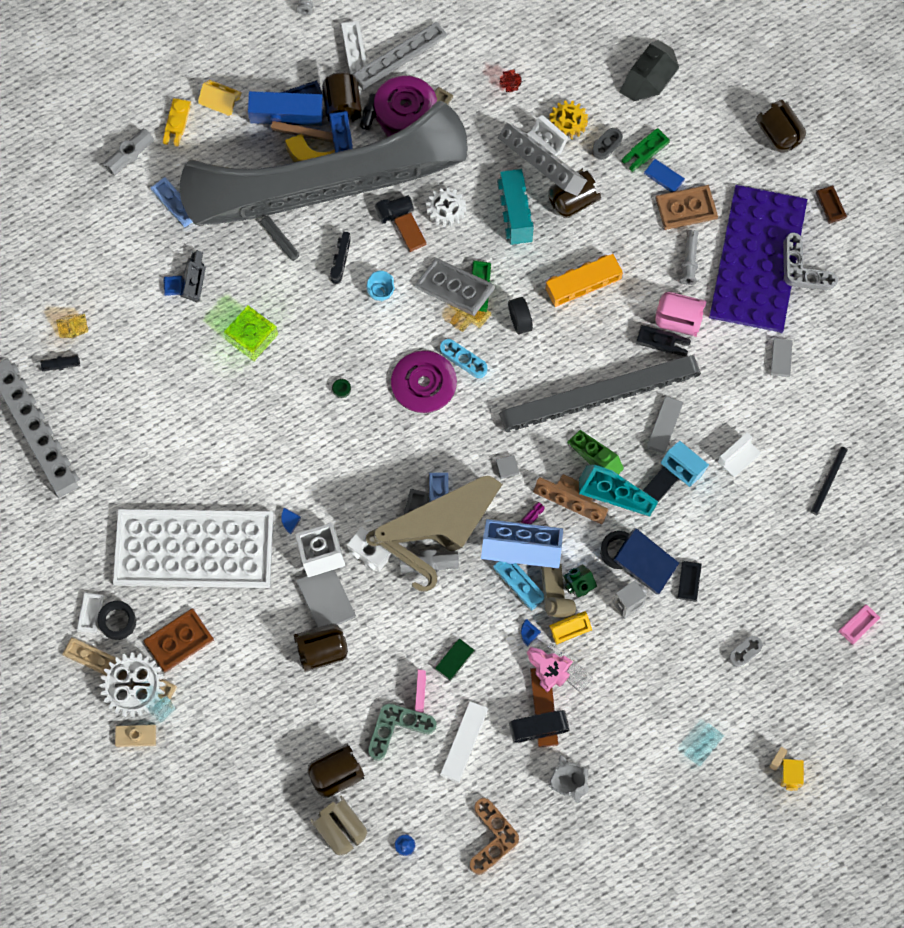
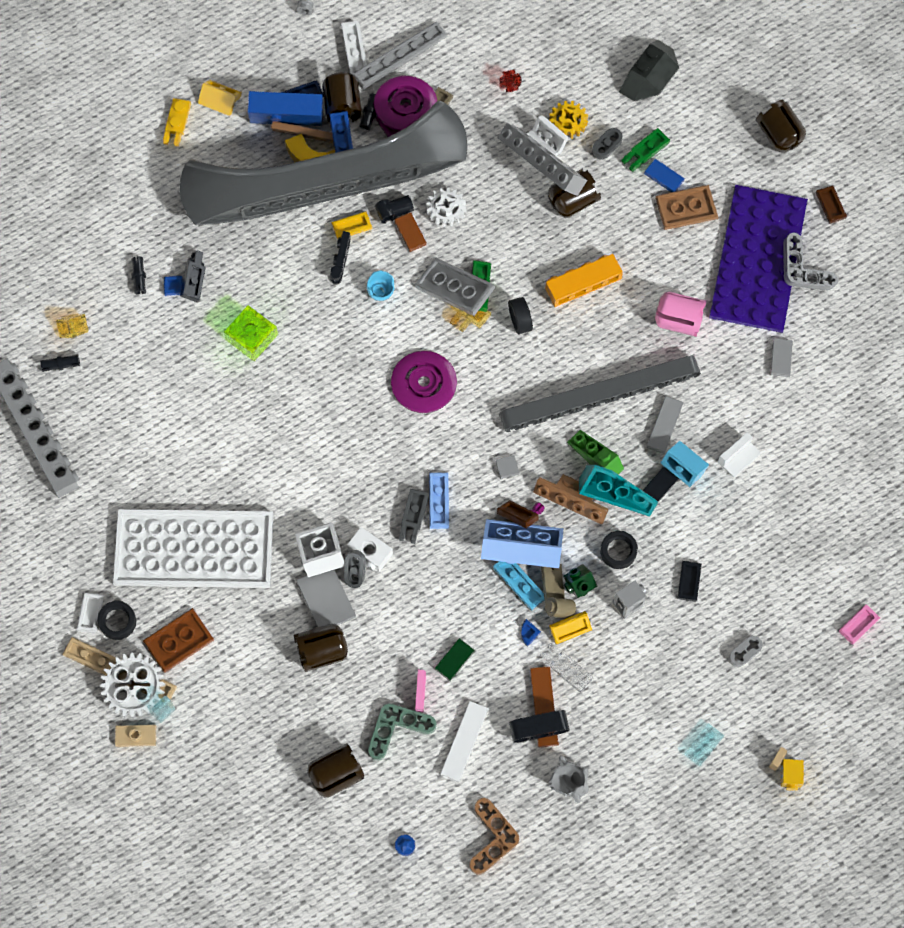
light grey piece [103,129,154,176] -> none
light blue tile [151,177,192,228] -> none
dark grey axle [261,216,299,261] -> none
blue tile [281,508,301,534] -> none
dark tan cylinder [310,796,367,855] -> none
dark green tile [332,379,351,398] -> none
dark tan piece [366,476,503,592] -> none
light grey piece [400,550,459,573] -> none
medium azure beam [440,339,488,378] -> none
teal wedge [497,169,534,245] -> none
bright pink rock [526,647,573,692] -> none
dark blue tile [613,528,679,594] -> none
black hinge [636,325,691,356] -> none
light grey pin [680,230,699,285] -> none
black bar [810,447,848,516] -> none
none -> black pin [131,256,146,295]
none -> yellow tile [332,211,372,240]
none -> dark grey plate [344,550,366,588]
none -> reddish brown tile [497,500,539,528]

